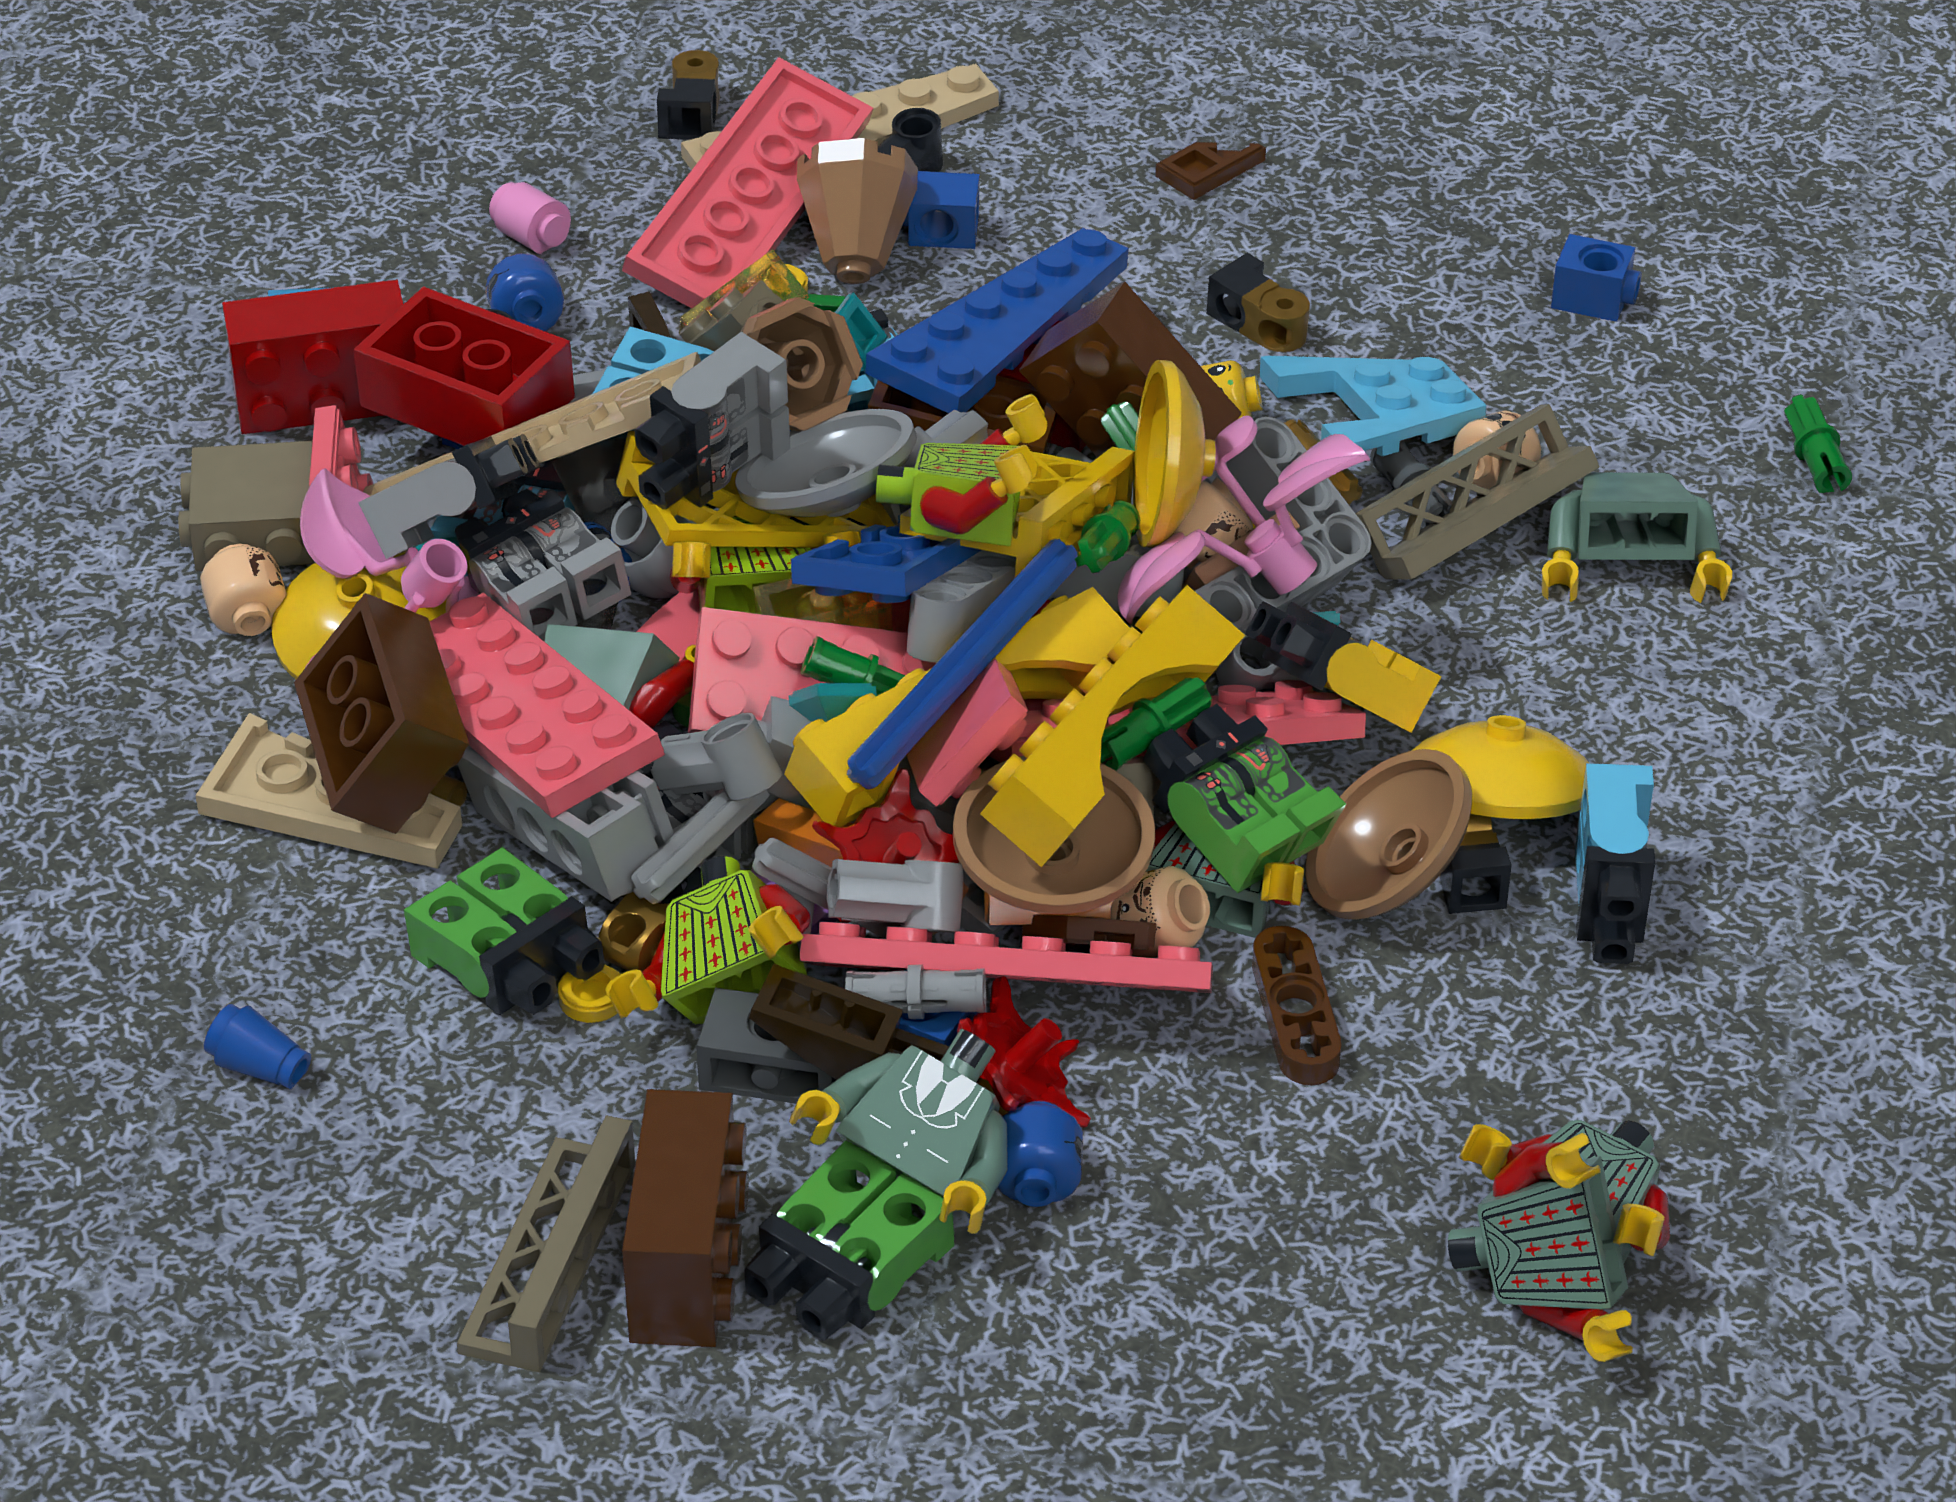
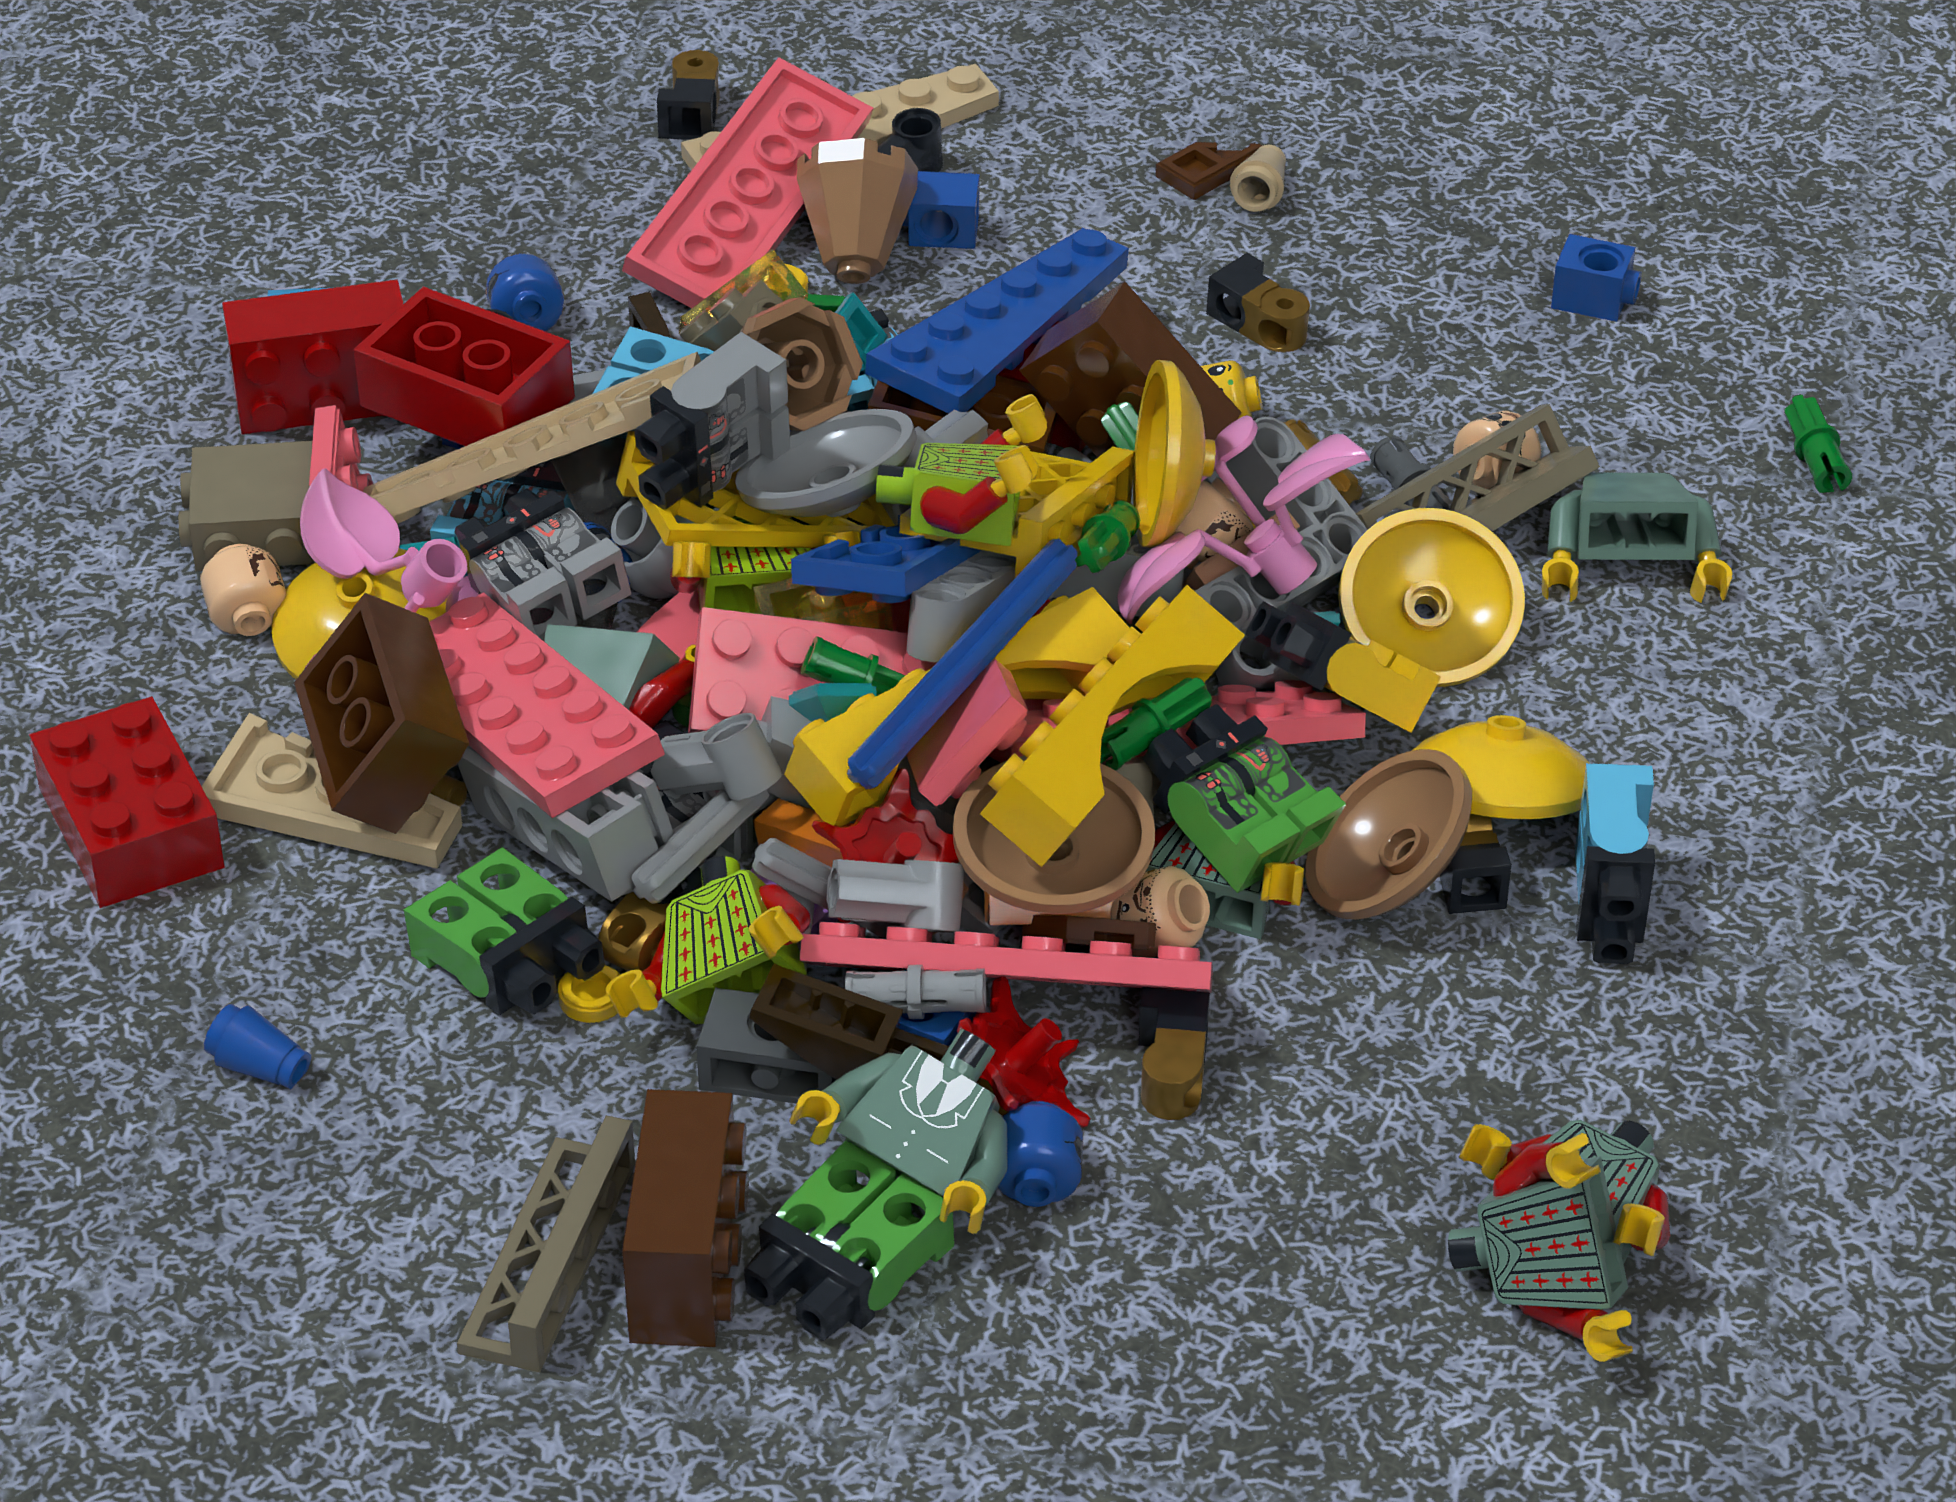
light grey hips [358,434,540,559] -> none
bright pink brick [489,182,571,254] -> none
reddish brown beam [1252,926,1341,1085] -> none
medium azure wing [1260,356,1486,456] -> none
none -> red brick [29,696,225,908]
none -> pearl gold leg [1138,987,1210,1120]
none -> tan cone [1230,145,1286,212]
none -> yellow dish [1339,508,1525,687]

